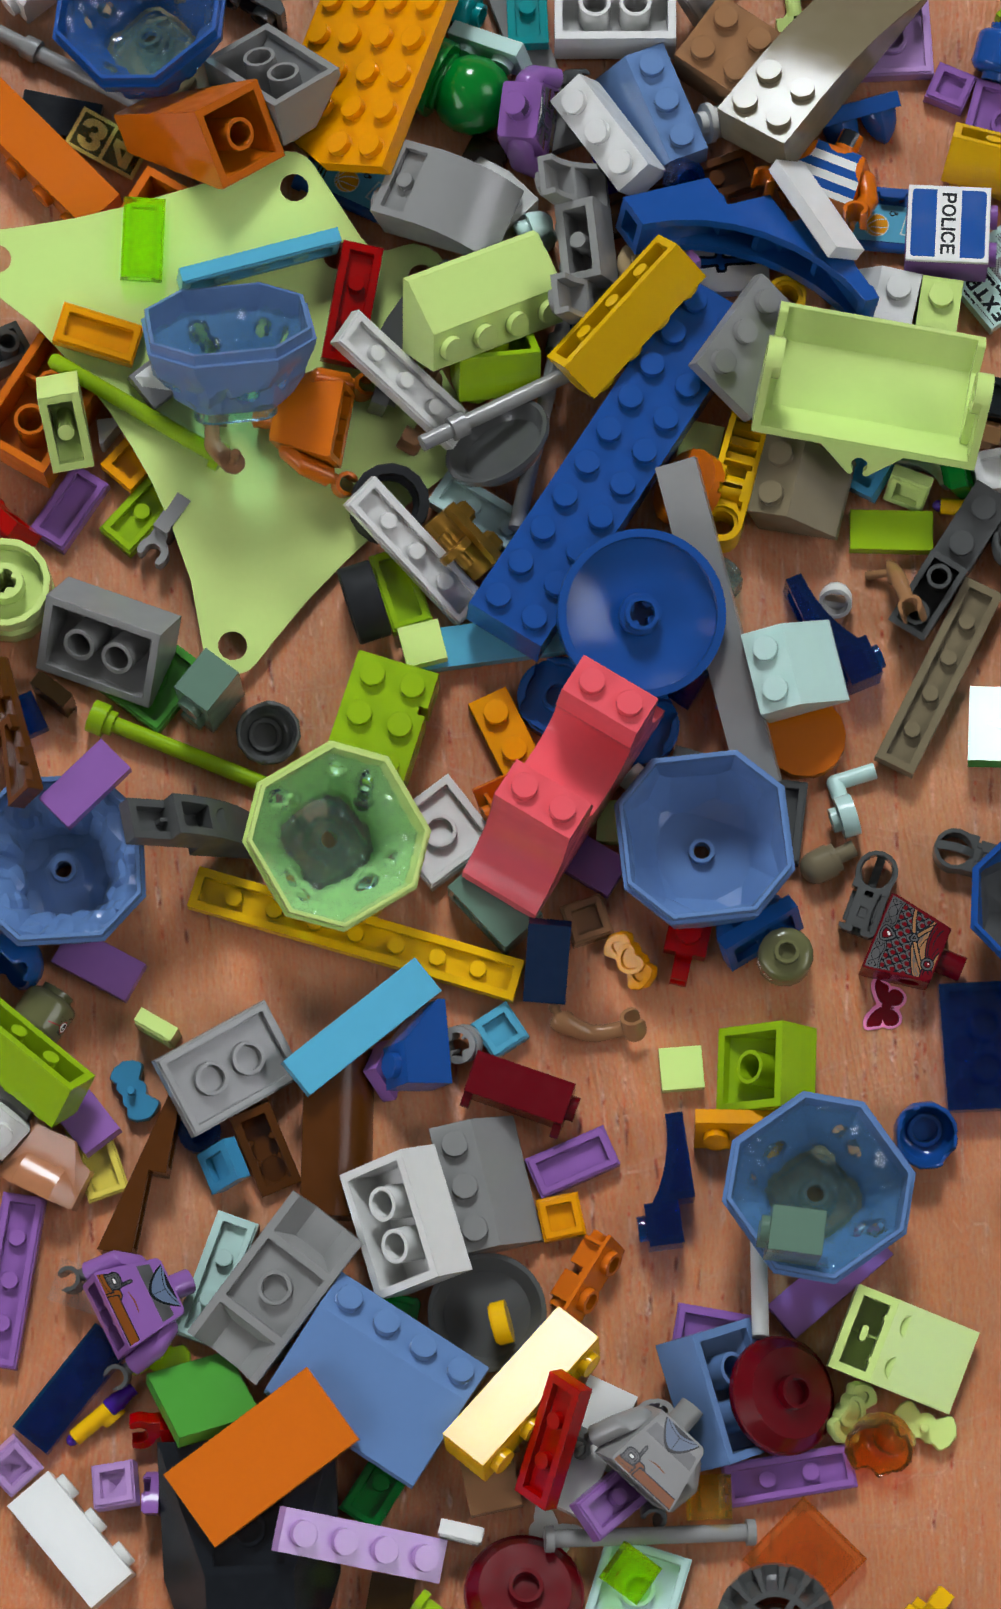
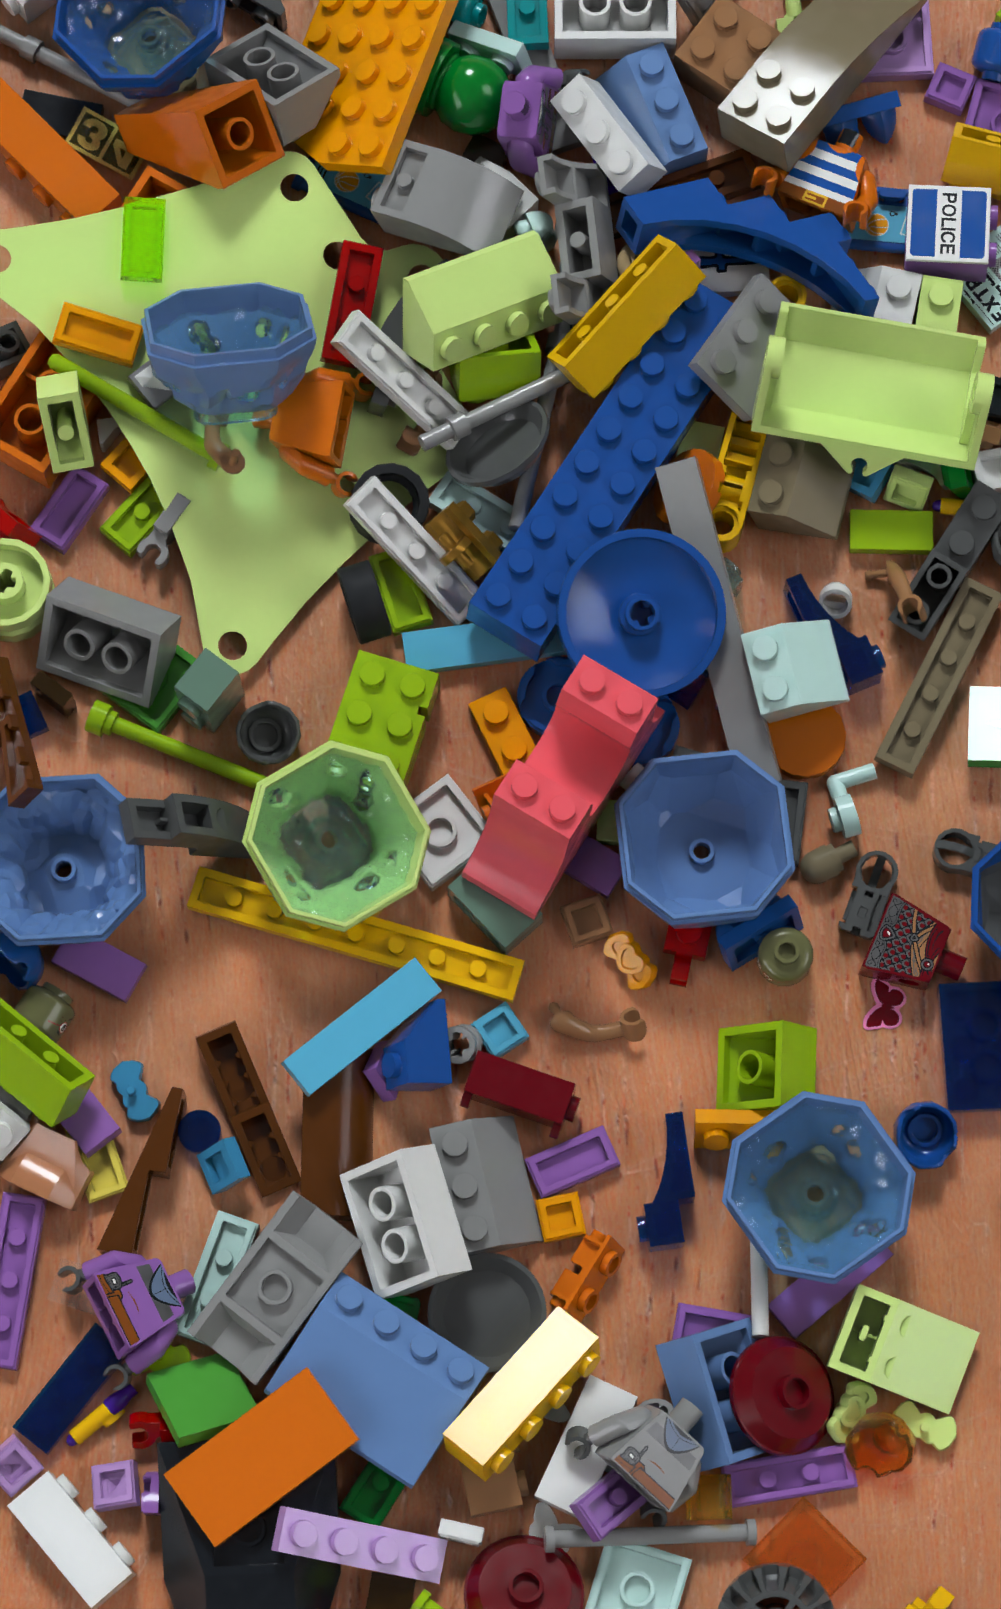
medium lavender tile [39,739,132,830] -> none
yellowish green tile [134,1007,182,1049] -> none
light grey tile [151,1000,294,1138] -> none
medium azure tile [176,227,342,290] -> none
yellowish green tile [397,618,448,668] -> none
yellow tile [487,1299,515,1346] -> none
red plate [514,1369,592,1511] -> none
dark blue tile [523,917,572,1005] -> none
clear neon green tile [599,1541,662,1605] -> none
yellowish green tile [658,1045,705,1093] -> none
clear blue tile [663,157,705,188] -> none
white plate [694,102,721,144] -> none
sand green brick [756,1204,827,1267] -> none
white tile [768,159,864,260] -> none

